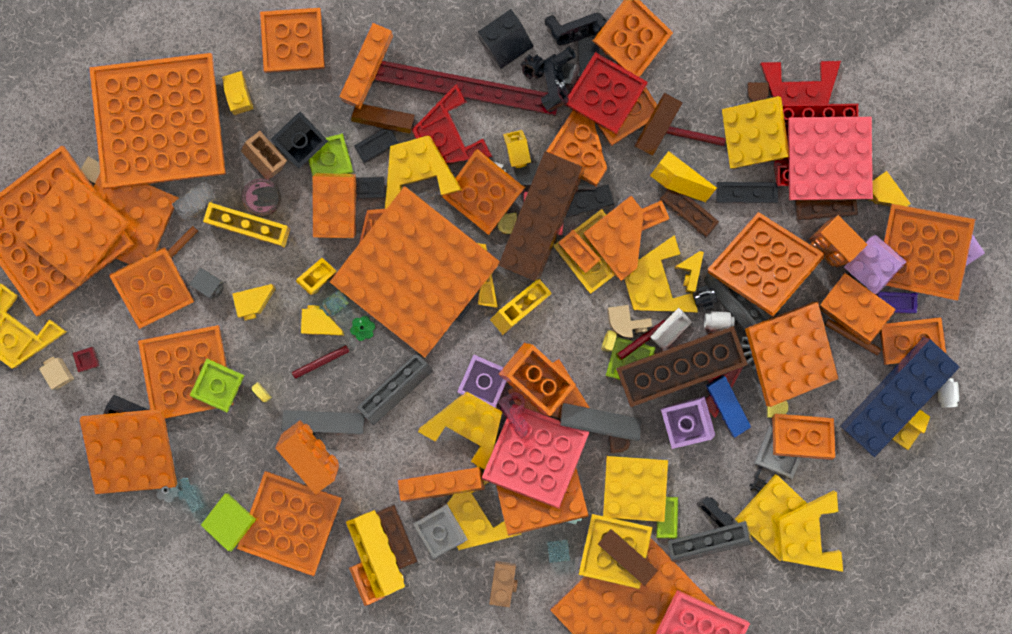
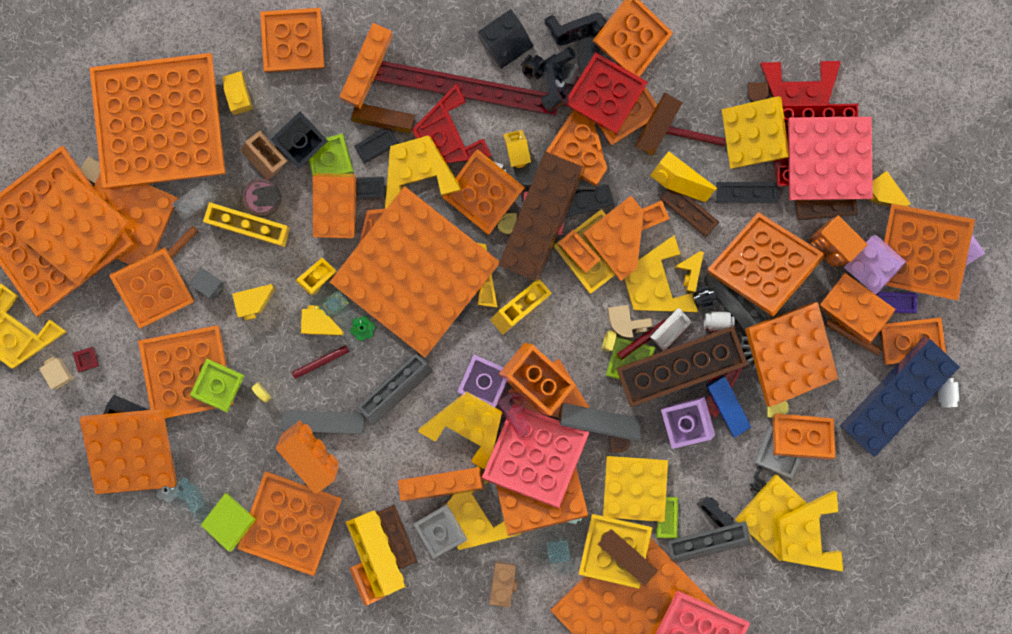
yellow slope [892,410,930,450] -> none

